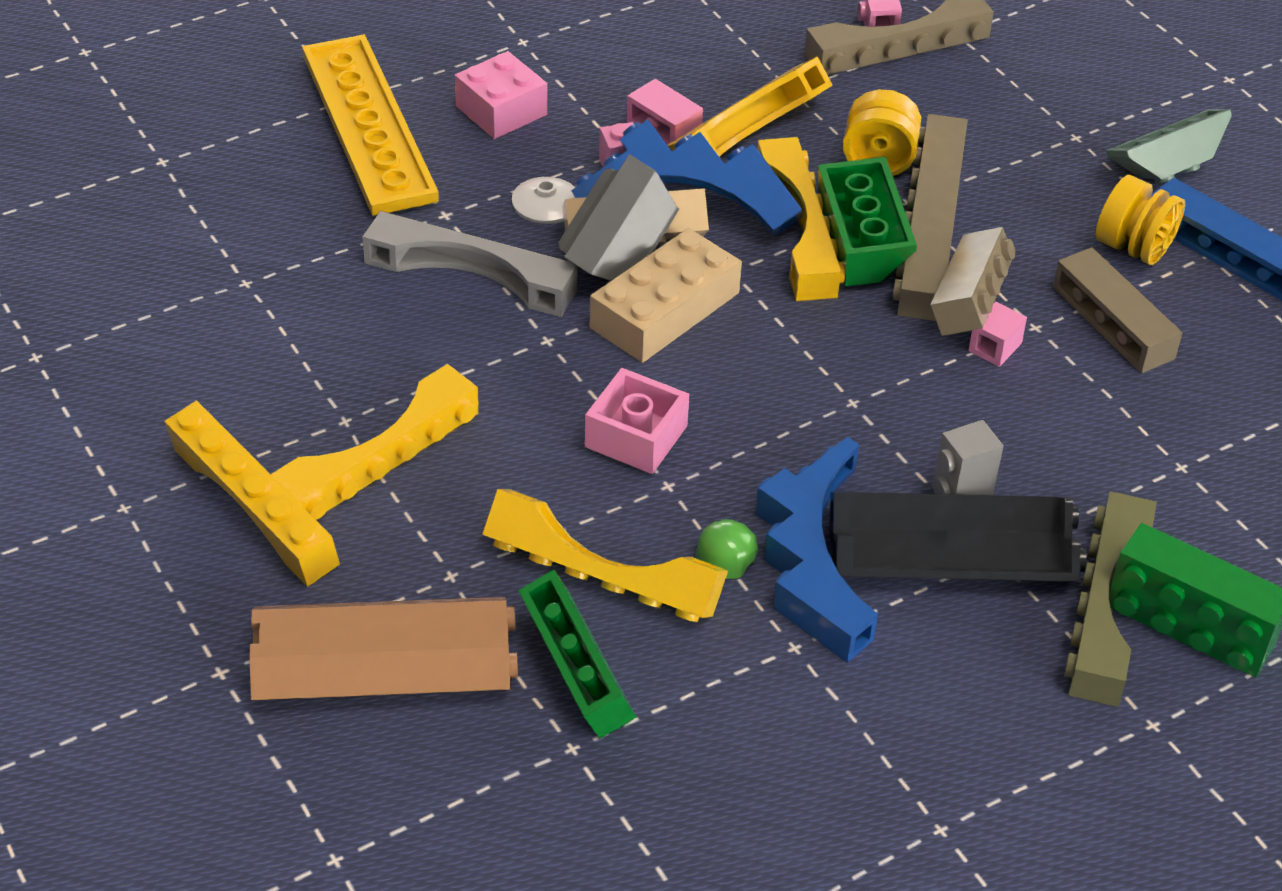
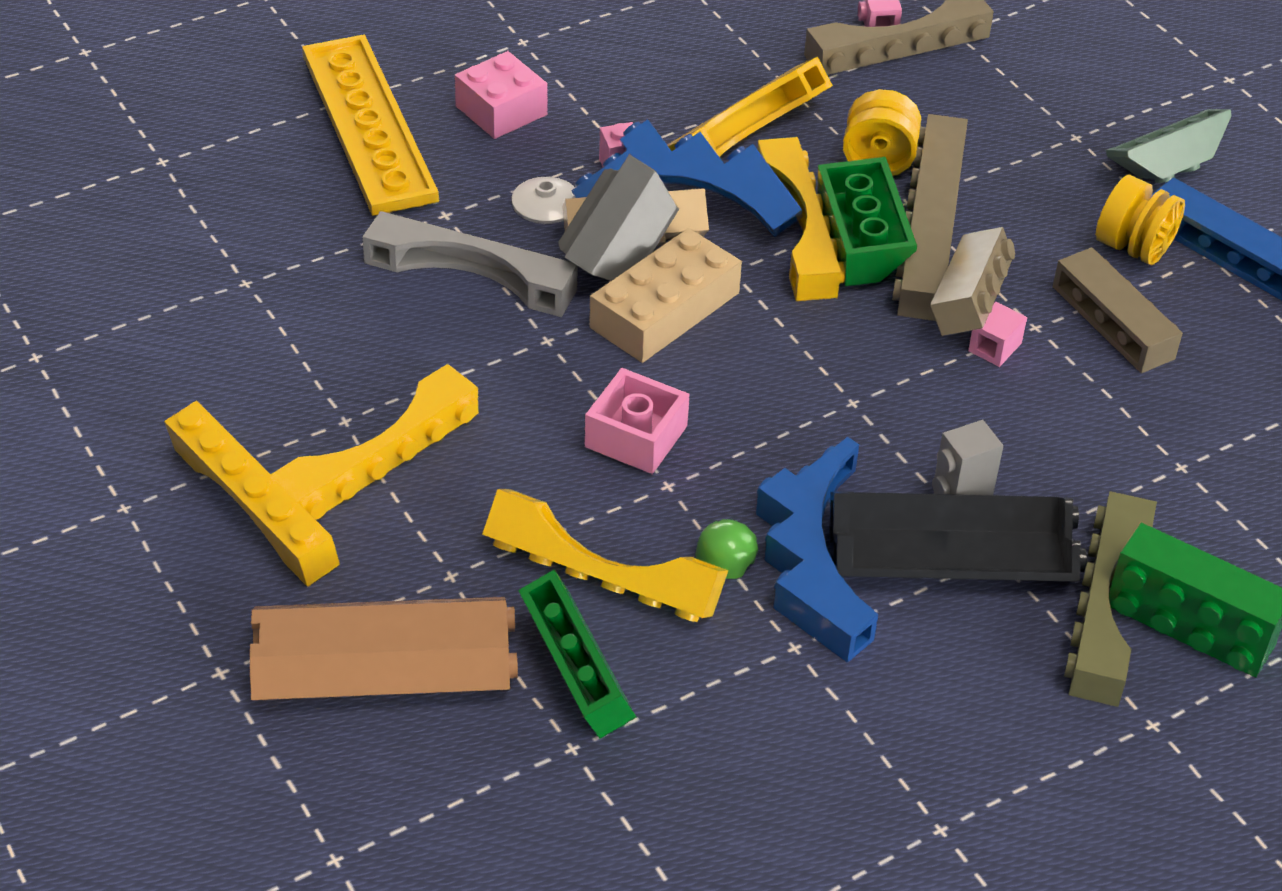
bright pink brick [627,79,703,145] -> none

